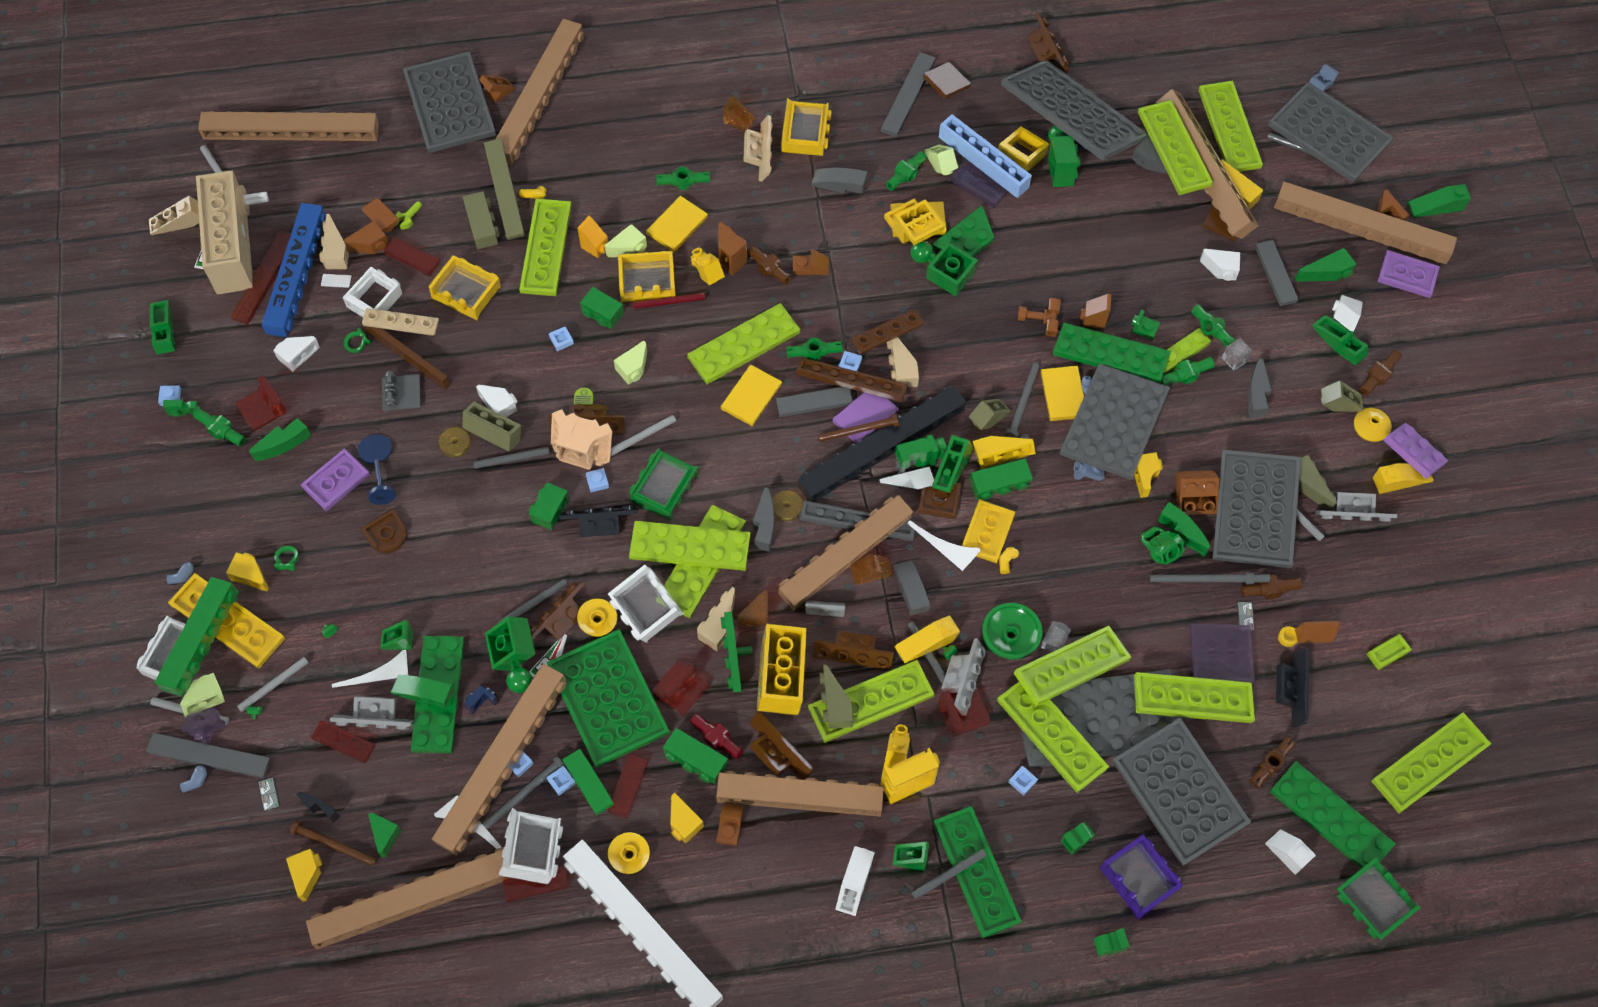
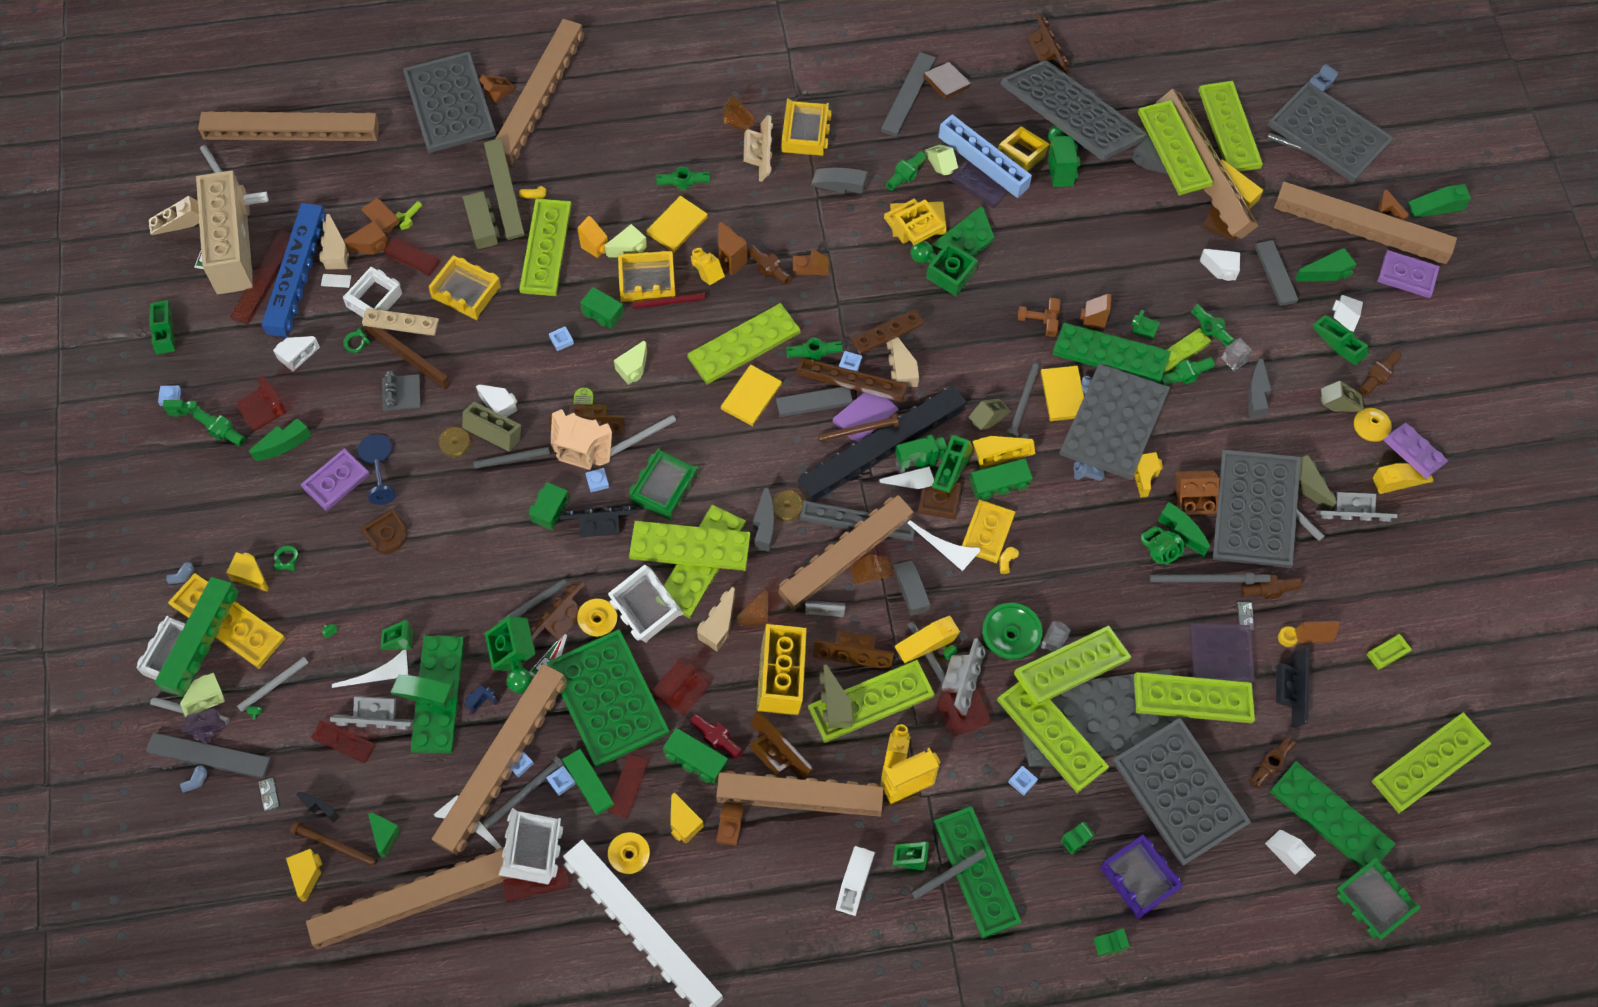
green plate [720,611,752,693] -> none

